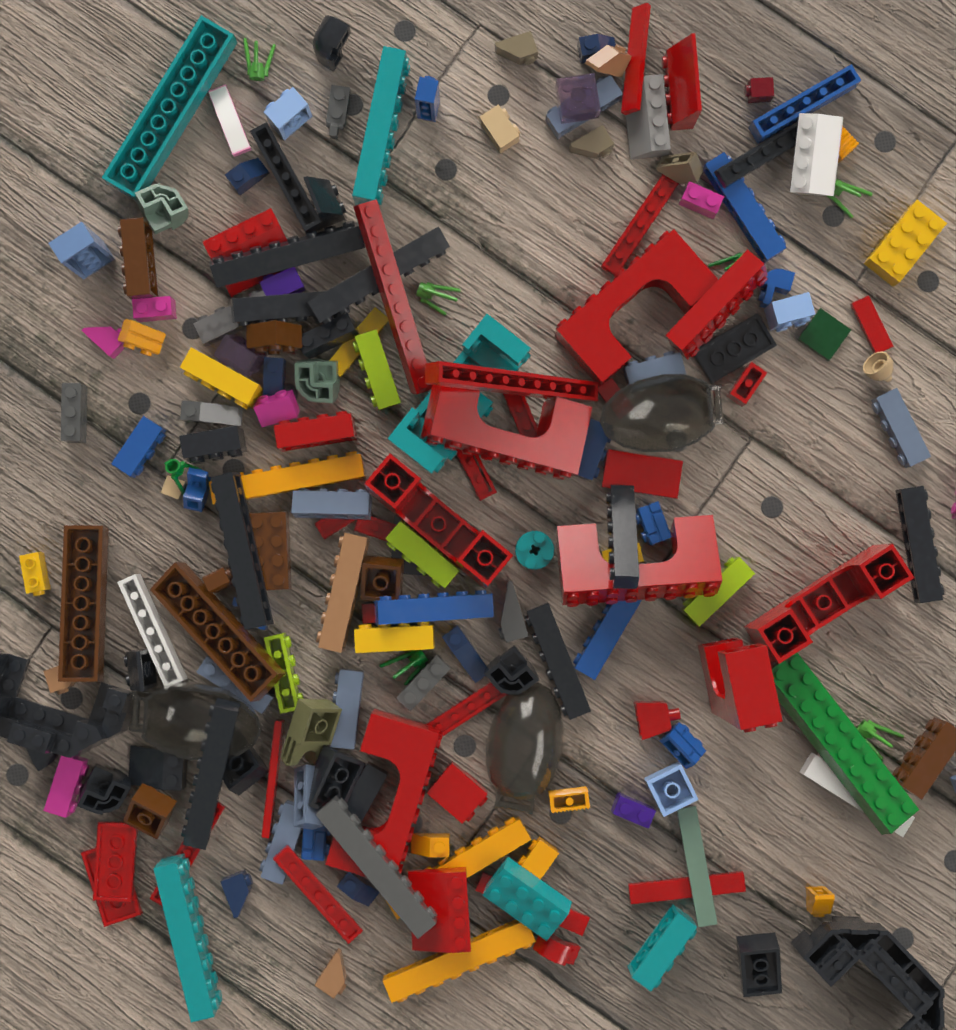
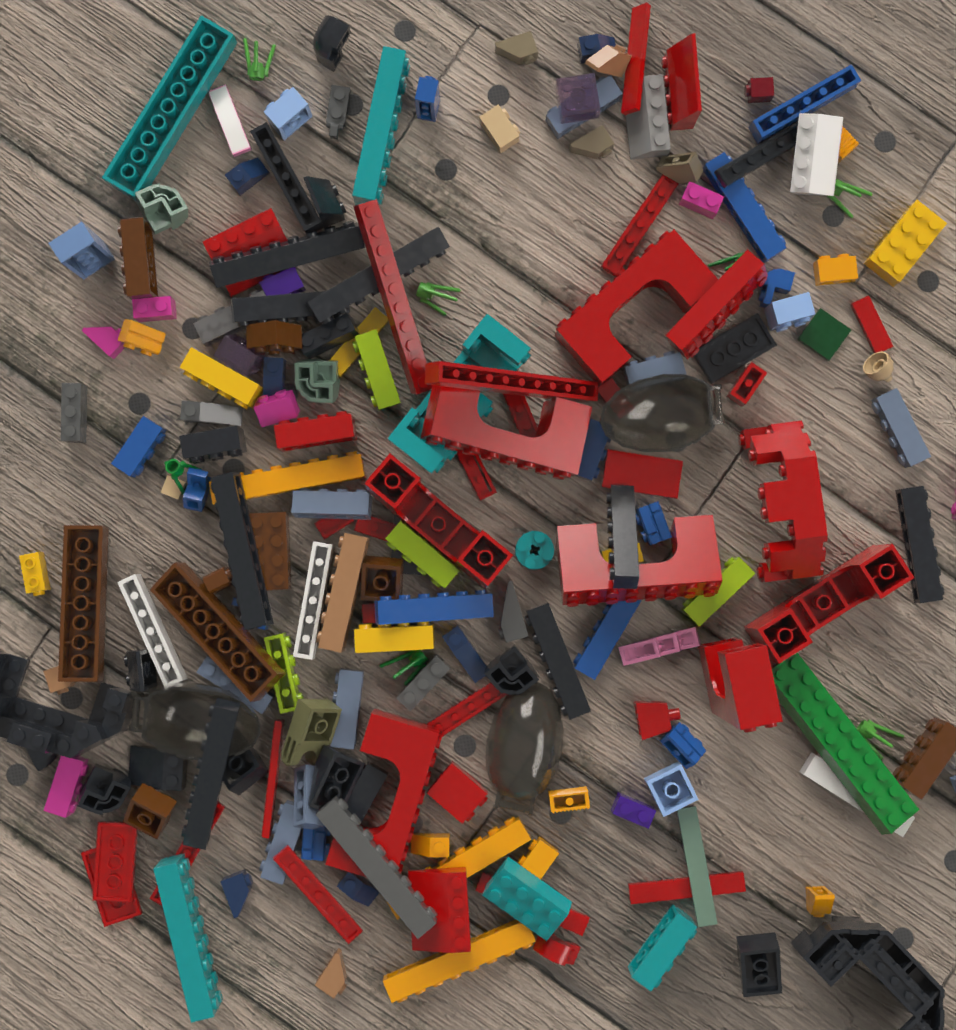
none -> white brick [293,541,335,660]
none -> bright pink slope [618,626,701,666]
none -> red brick [738,420,828,582]
none -> light orange brick [813,254,858,286]

